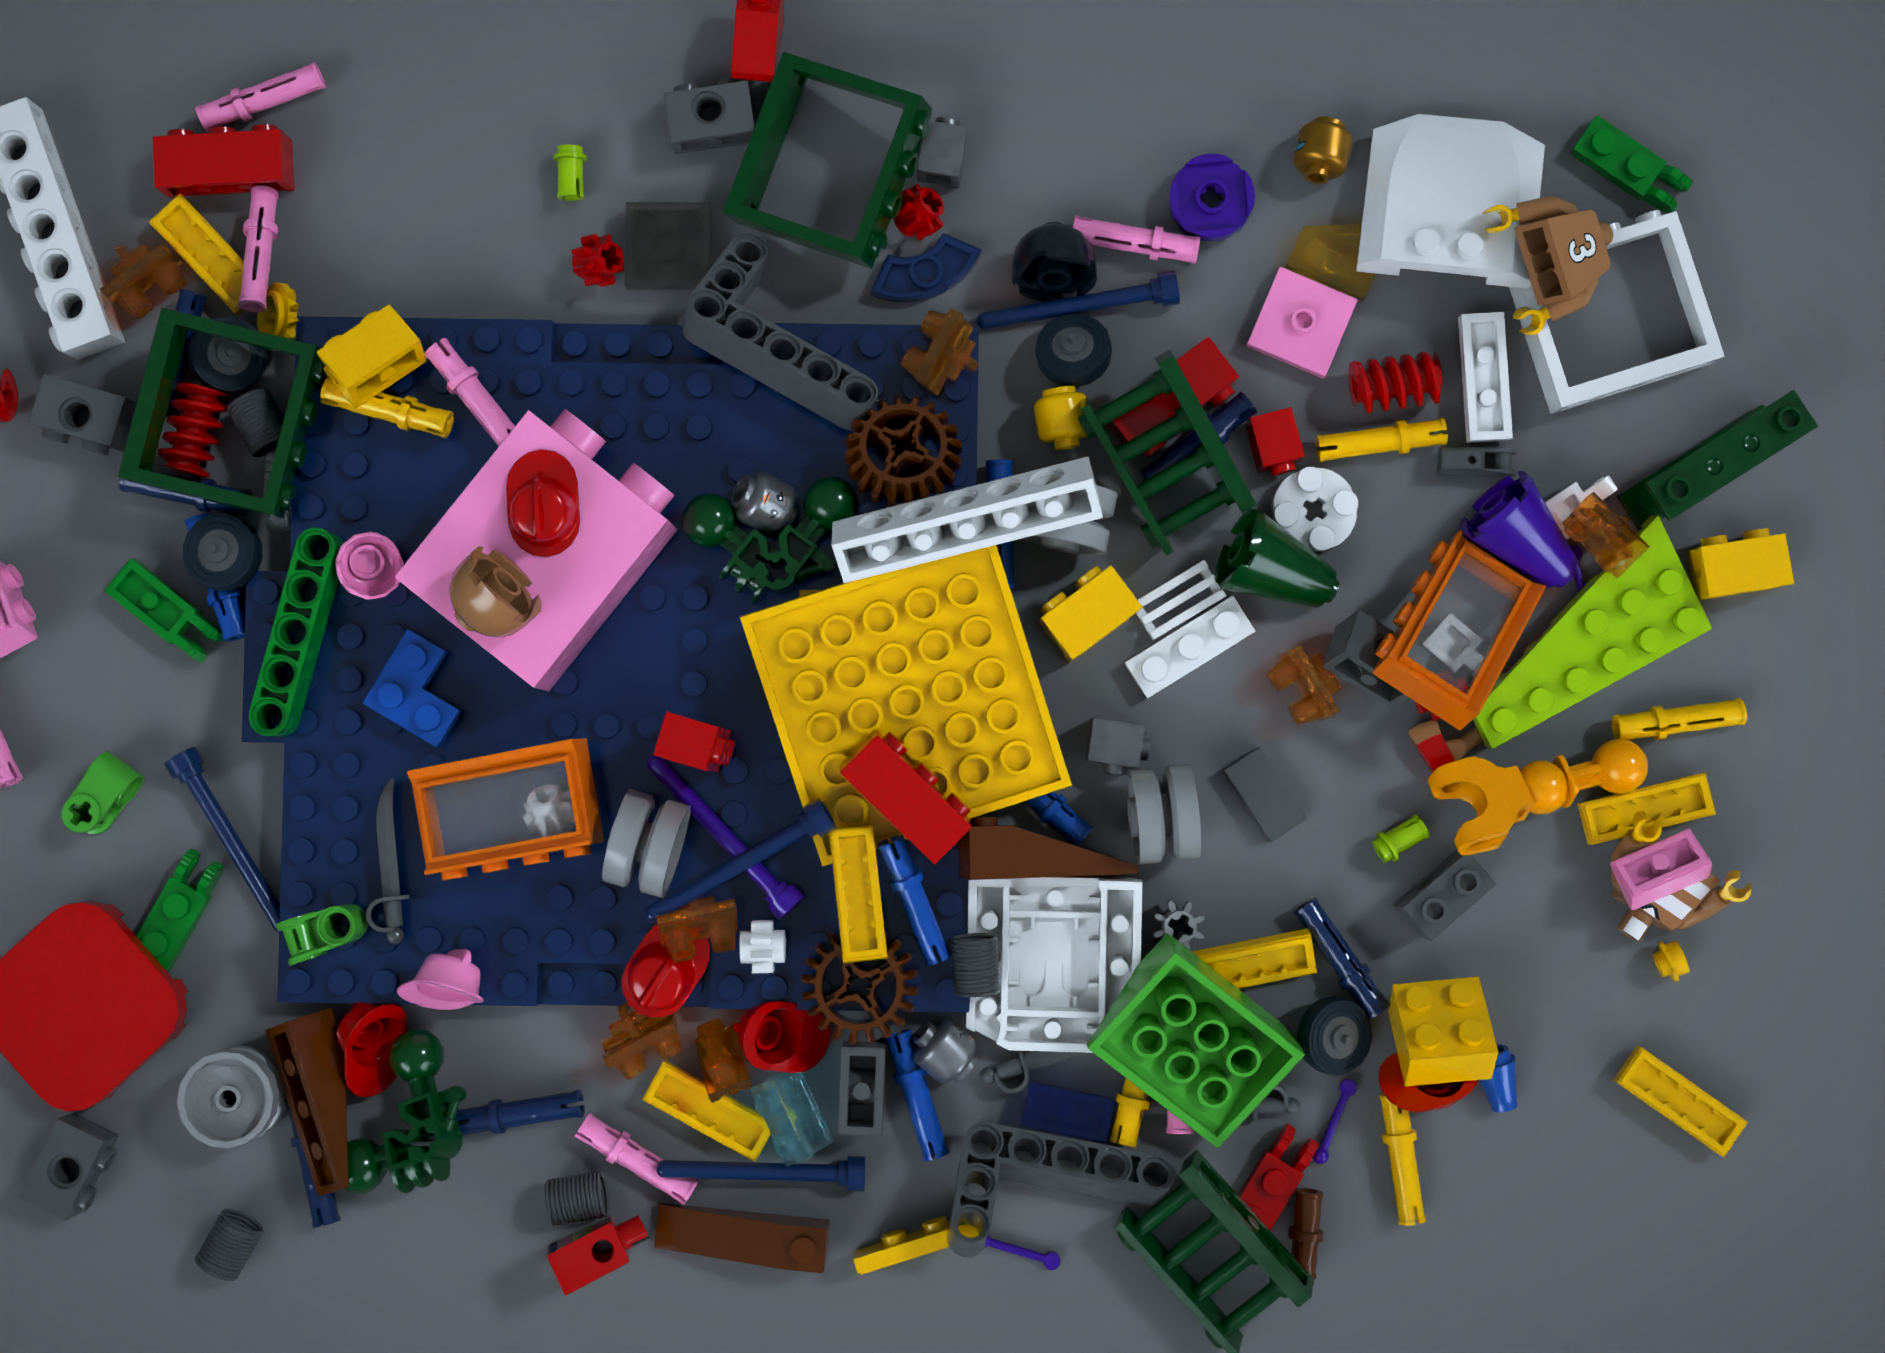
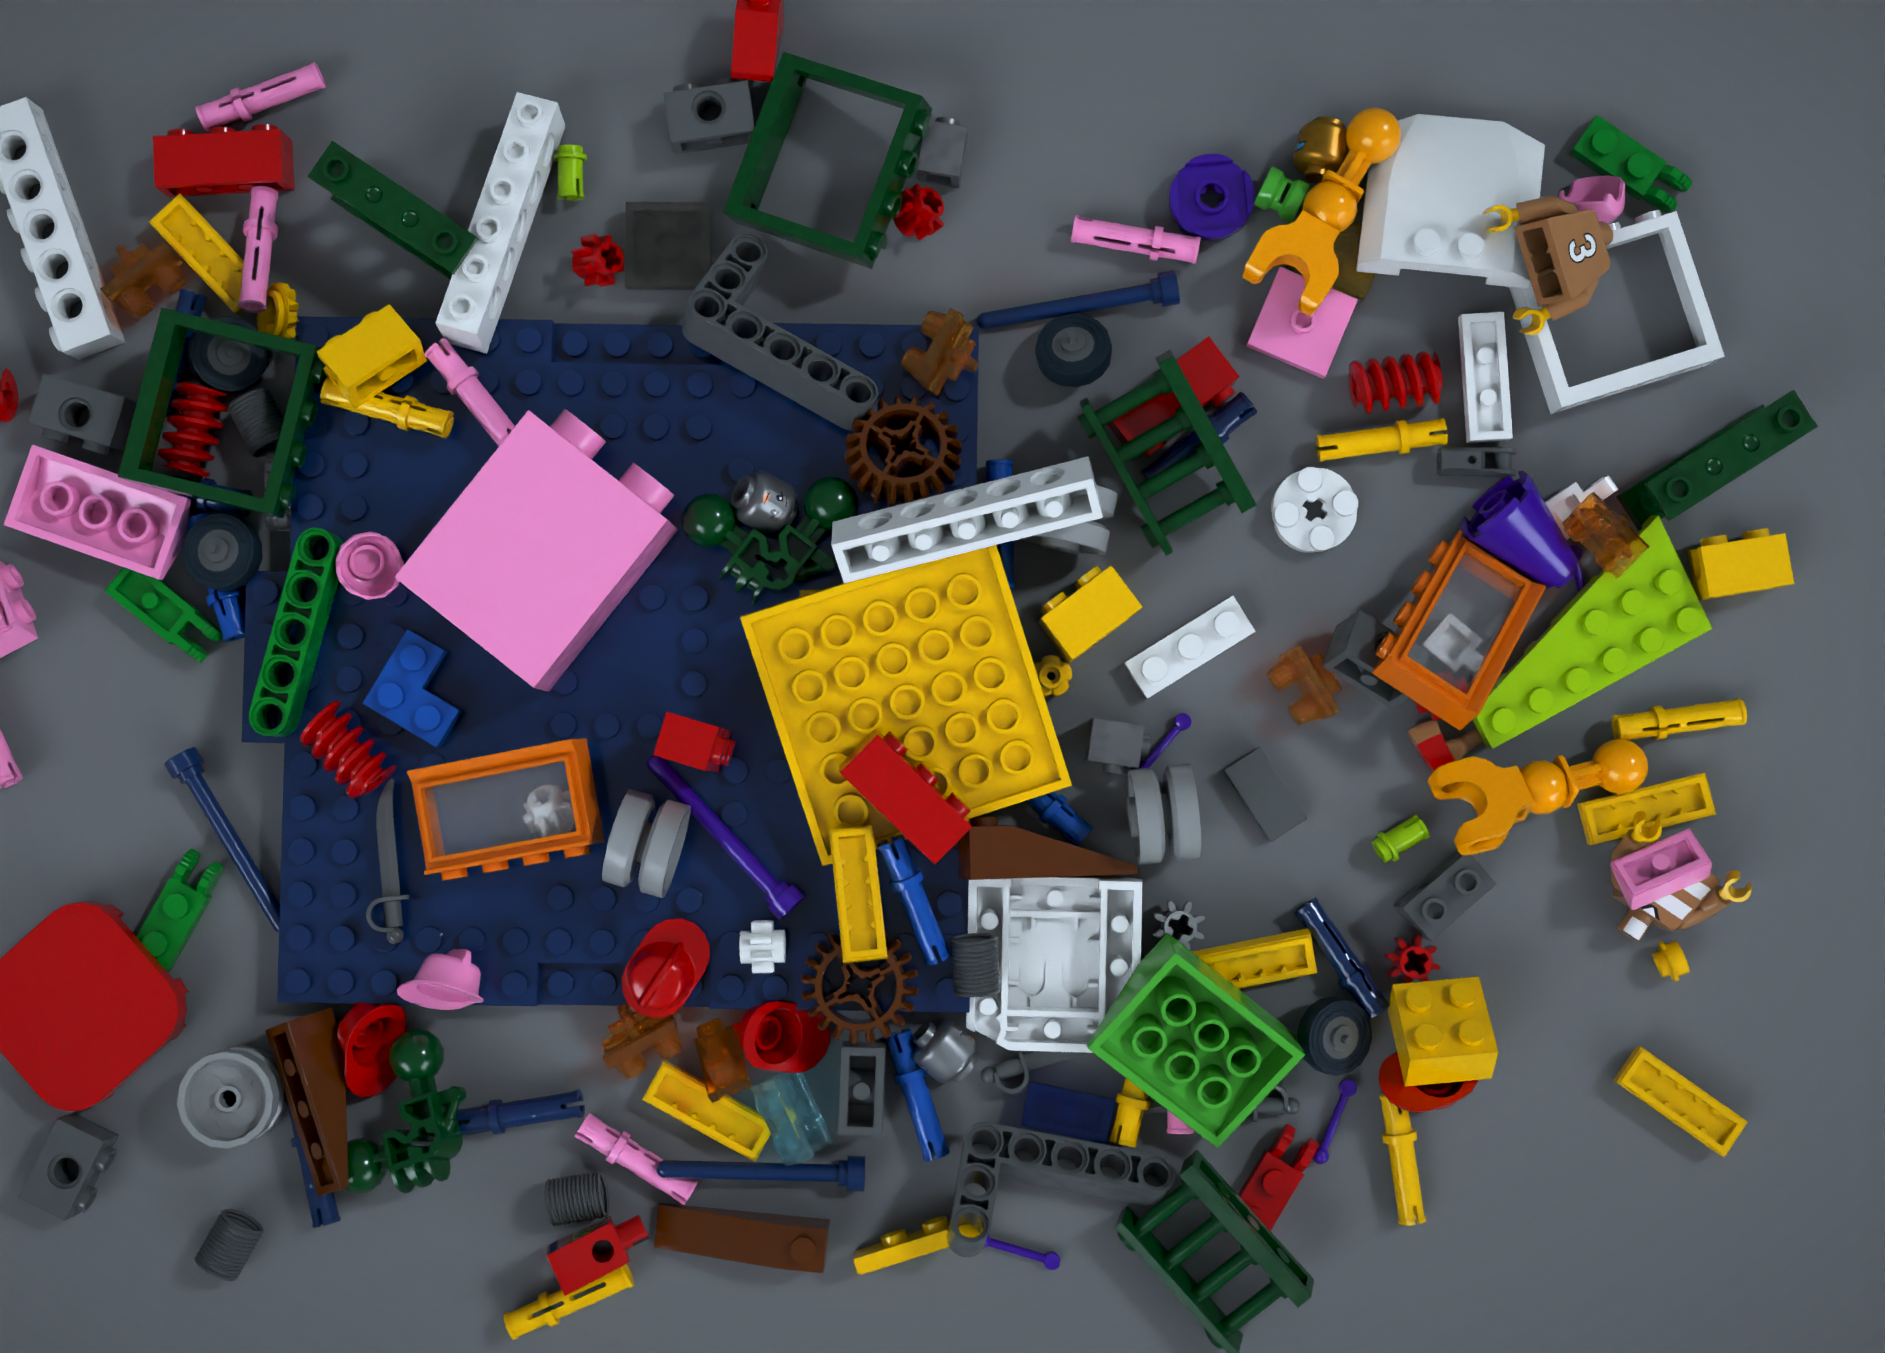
bright green piece [61,751,144,834] -> none
bright green piece [275,903,368,966] -> none
medium nougat cylinder [449,546,541,637] -> none
red piece [506,449,580,557] -> none
dark blue piece [644,798,837,923] -> none
clear orange hips [656,896,738,963] -> none
dark blue tile [870,233,982,303] -> none
black cylinder [1012,222,1097,302] -> none
yellow head [1034,386,1087,451] -> none
white tile [1136,560,1227,641] -> none
dark green cone [1214,508,1339,608] -> none
red brick [1245,407,1305,477] -> none
reddish brown pin [1288,1188,1324,1280] -> none
blue cone [1479,1044,1518,1113] -> none
none -> bright pink slope [3,445,191,580]
none -> red piece [300,700,397,798]
none -> dark green fence [307,141,478,280]
none -> white brick [435,92,566,354]
none -> yellow pin [503,1264,634,1340]
none -> yellow plate [1034,655,1072,697]
none -> dark purple hinge [1135,713,1191,769]
none -> light orange piece [1242,108,1401,317]
none -> bright green wheel [1254,166,1310,223]
none -> red gear [1384,934,1440,983]
none -> bright pink hair [1558,176,1625,225]

